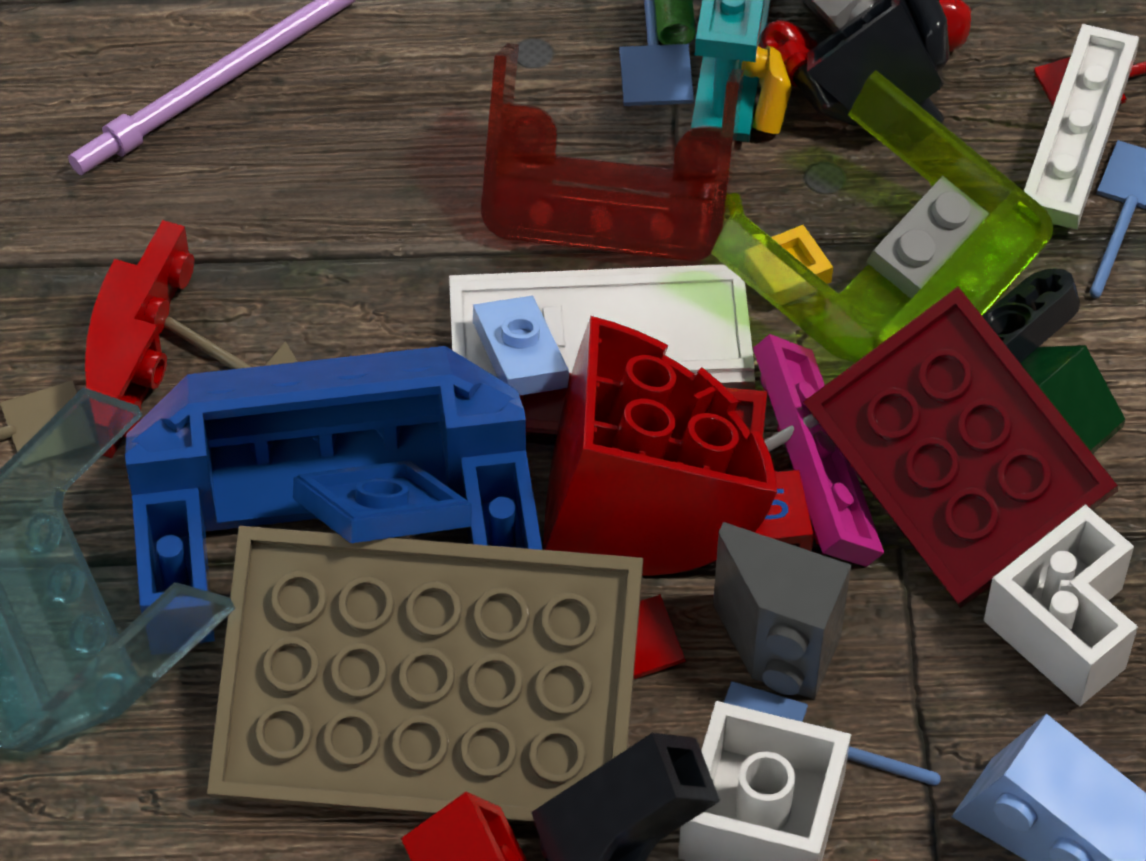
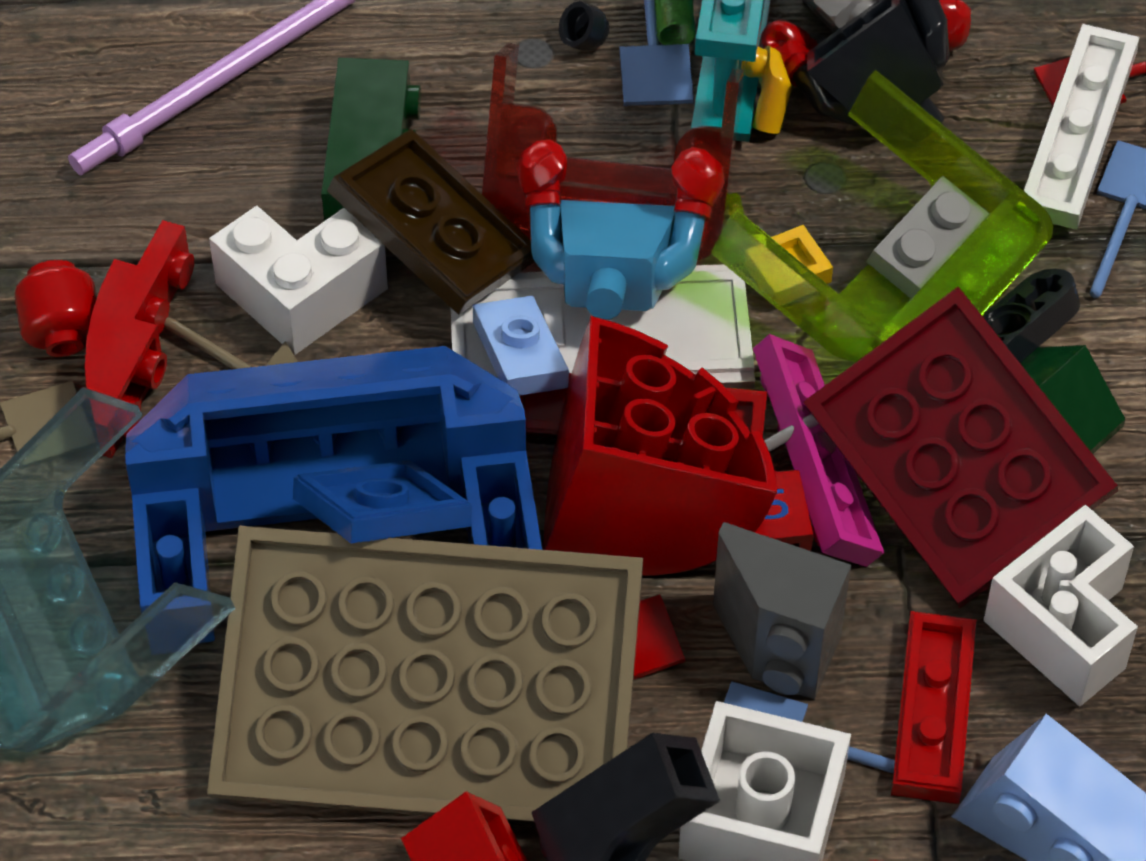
none -> red head [14,260,97,357]
none -> white brick [209,206,388,355]
none -> dark green brick [321,57,421,221]
none -> dark brown tile [327,129,534,315]
none -> dark azure torso [517,139,724,320]
none -> black hinge [559,1,610,51]
none -> red tile [891,611,977,804]

